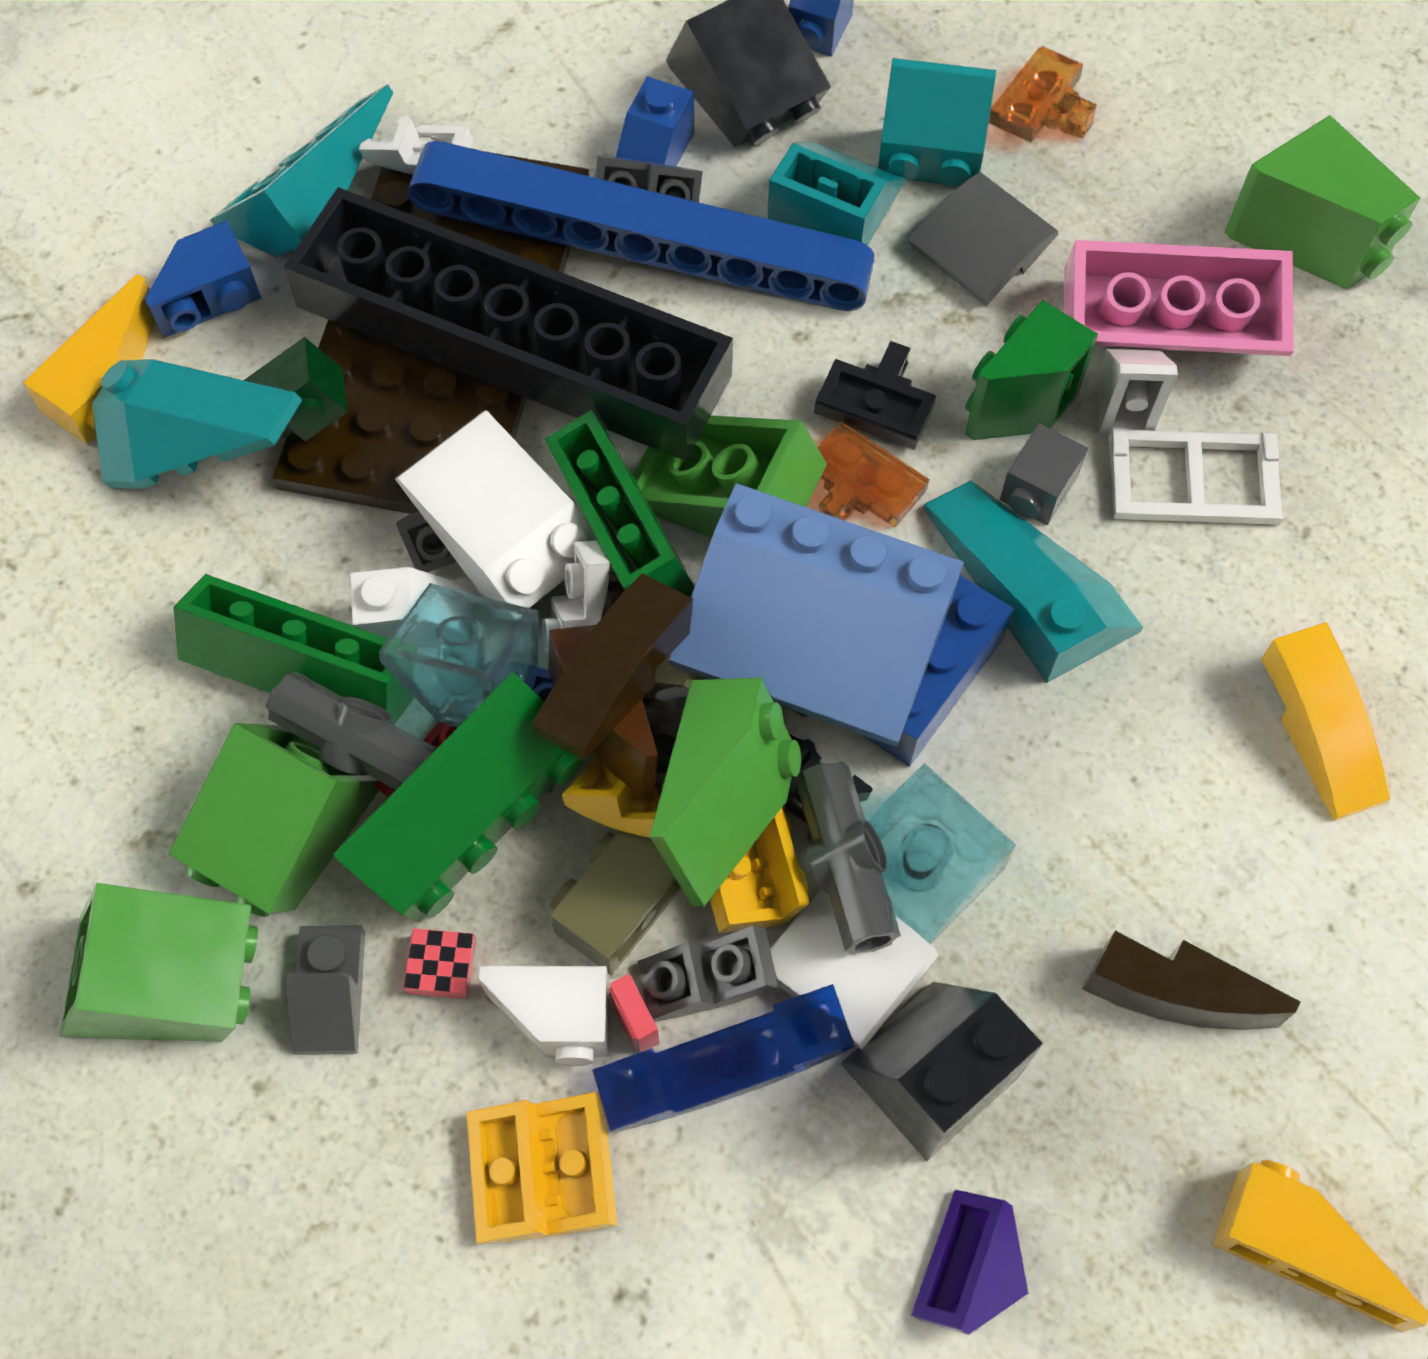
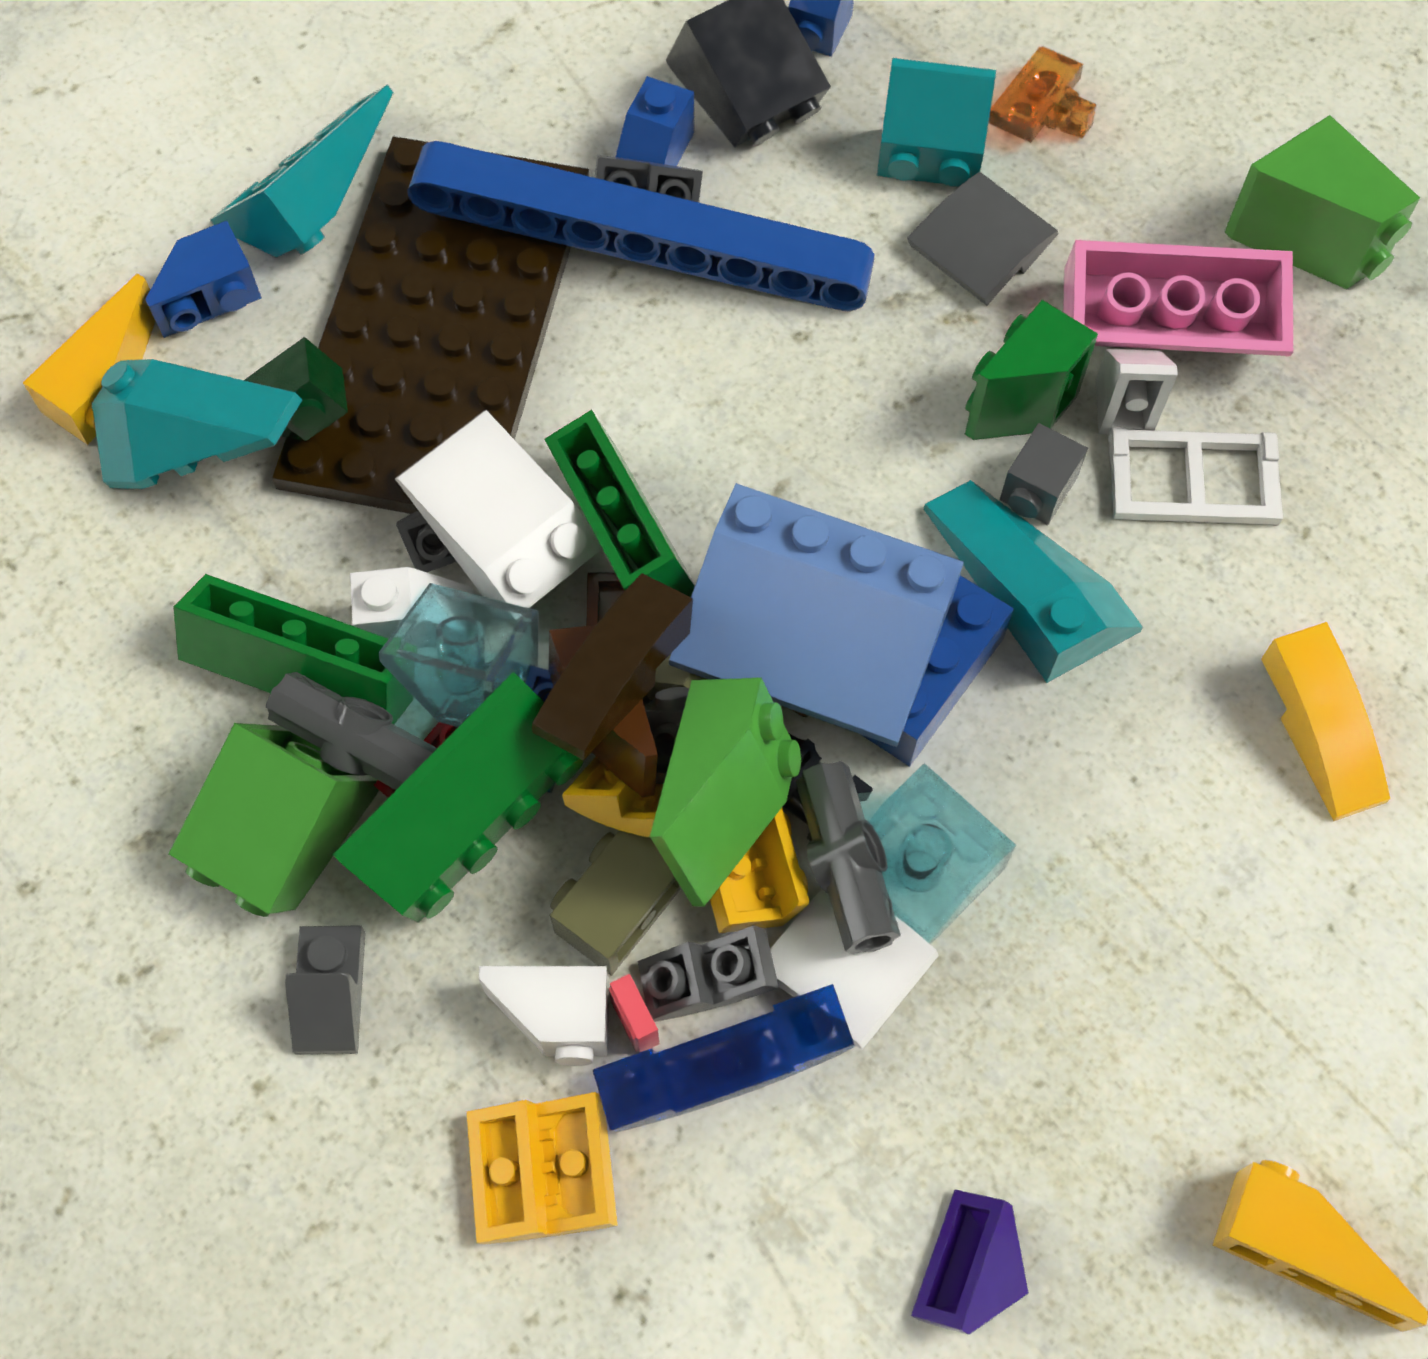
bright green slope [59,883,258,1042] -> none
black brick [284,187,733,461] -> none
white slope [359,115,474,174] -> none
tile [403,928,476,999] -> none
white slope [542,540,610,653] -> none
bright green slope [633,415,827,537] -> none
teal slope [767,142,904,245] -> none
black hinge [814,341,936,450] -> none
clear orange hinge [818,421,930,528] -> none
black slope [841,981,1043,1161] -> none
dark brown slope [1083,930,1301,1030] -> none

